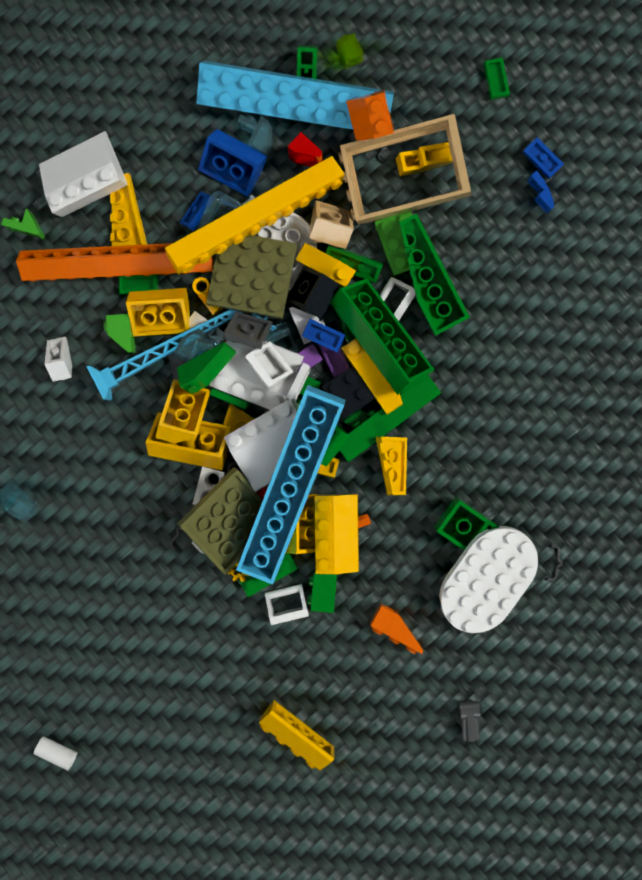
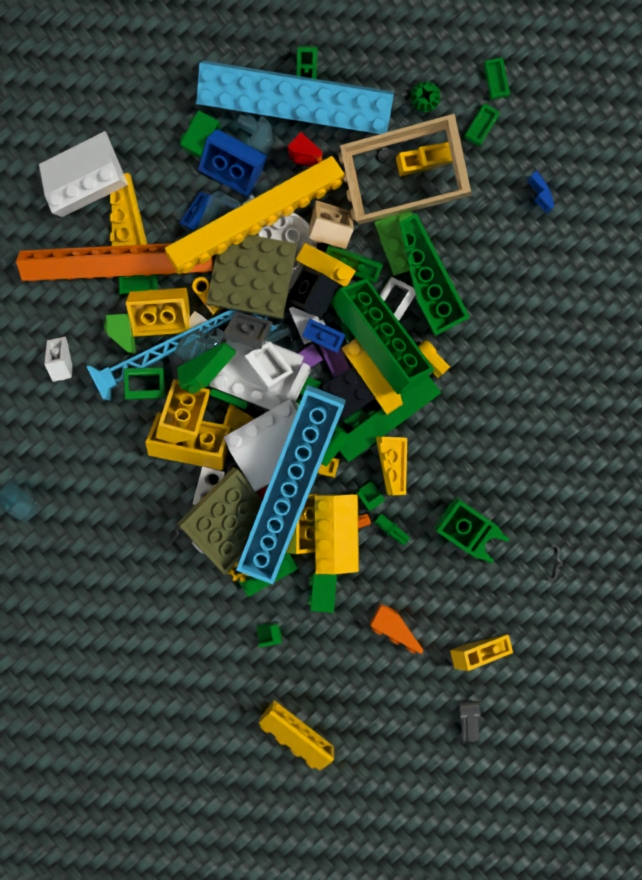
bright green slope [1,208,45,240] -> none
white pin [33,736,78,771] -> none
white tile [265,584,309,625] -> none
clear neon green brick [336,33,364,69] -> none
orange slope [346,90,394,140] -> none
white plate [439,526,538,633] -> none
blue plate [522,137,564,180] -> none
none -> green tile [123,367,165,400]
none -> green brick [180,110,221,160]
none -> green panel [256,621,282,648]
none -> green panel [356,481,386,511]
none -> green axle [374,513,410,545]
none -> green gear [410,80,441,112]
none -> yellow piece [418,339,450,379]
none -> yellow slope [450,634,513,671]
none -> green tile [464,103,501,147]

